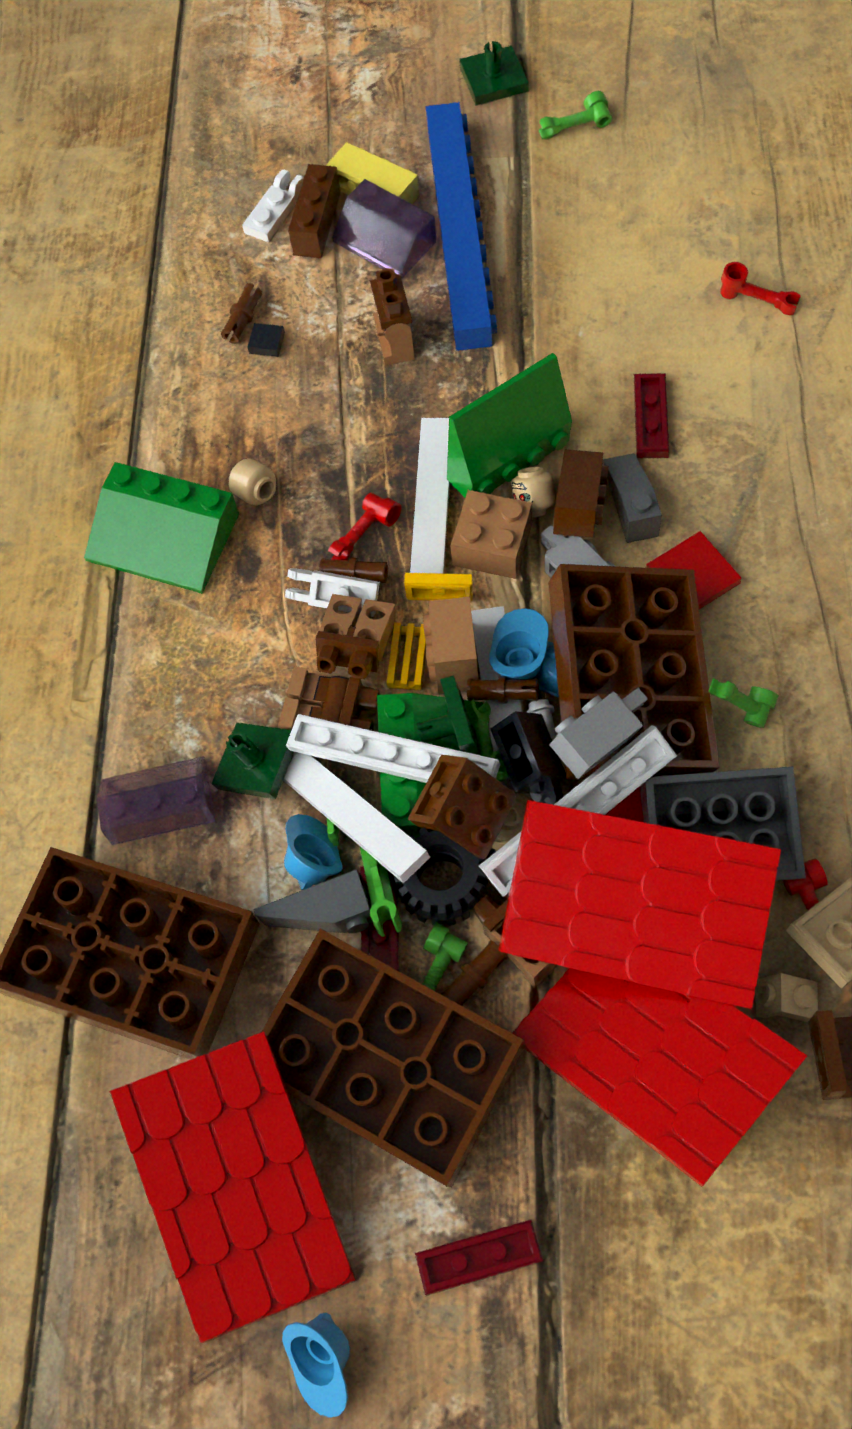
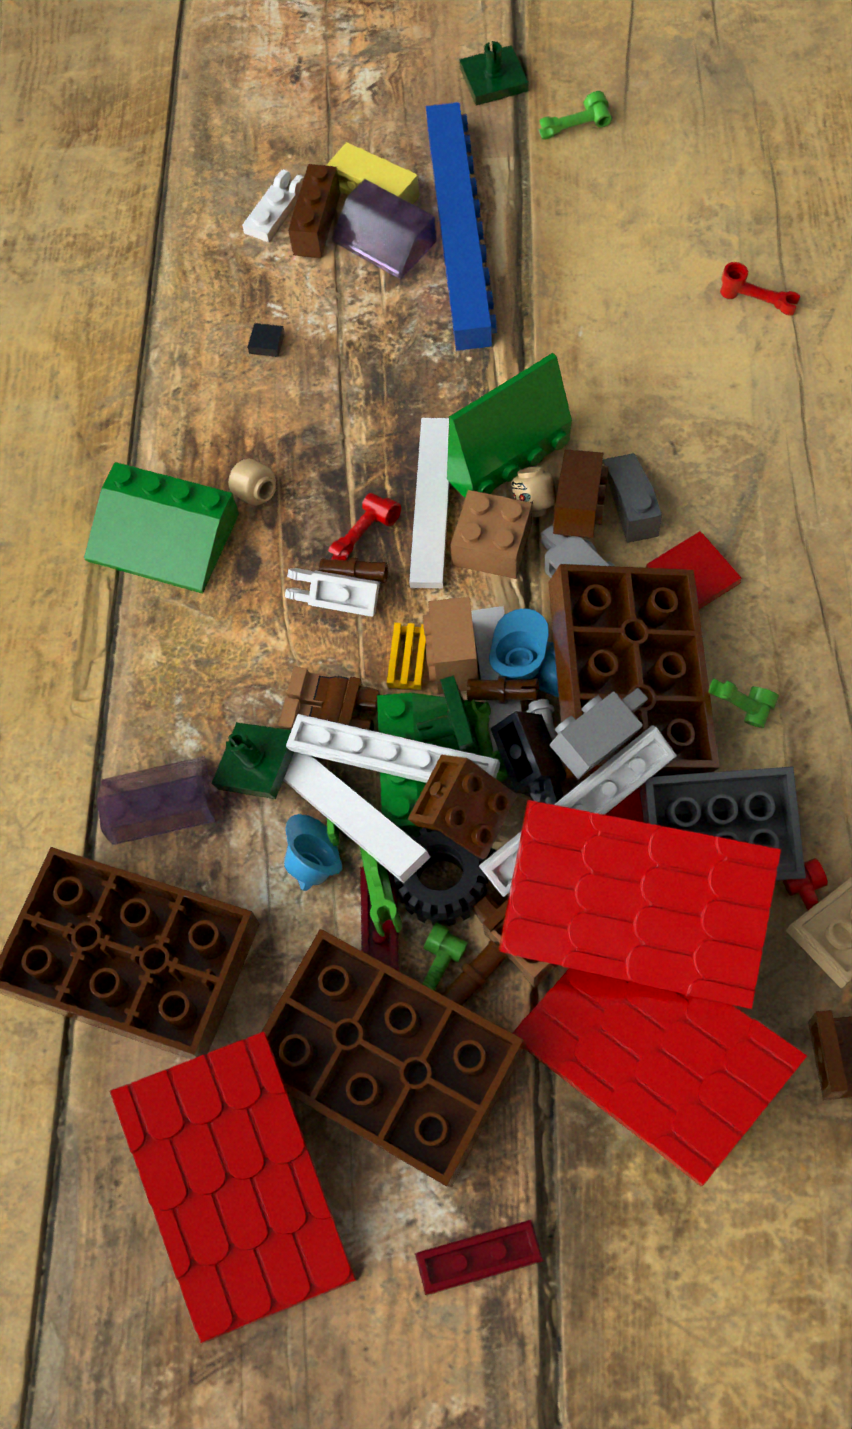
reddish brown pin [221,283,262,344] -> none
dark grey slope [253,869,373,933] -> none
dark azure piece [282,1313,350,1418] -> none
hips [316,594,395,679] -> none
hips [370,268,415,366] -> none
yellow tile [404,573,473,602] -> none
dark red tile [633,373,669,458] -> none
tan bracket [755,973,818,1022] -> none

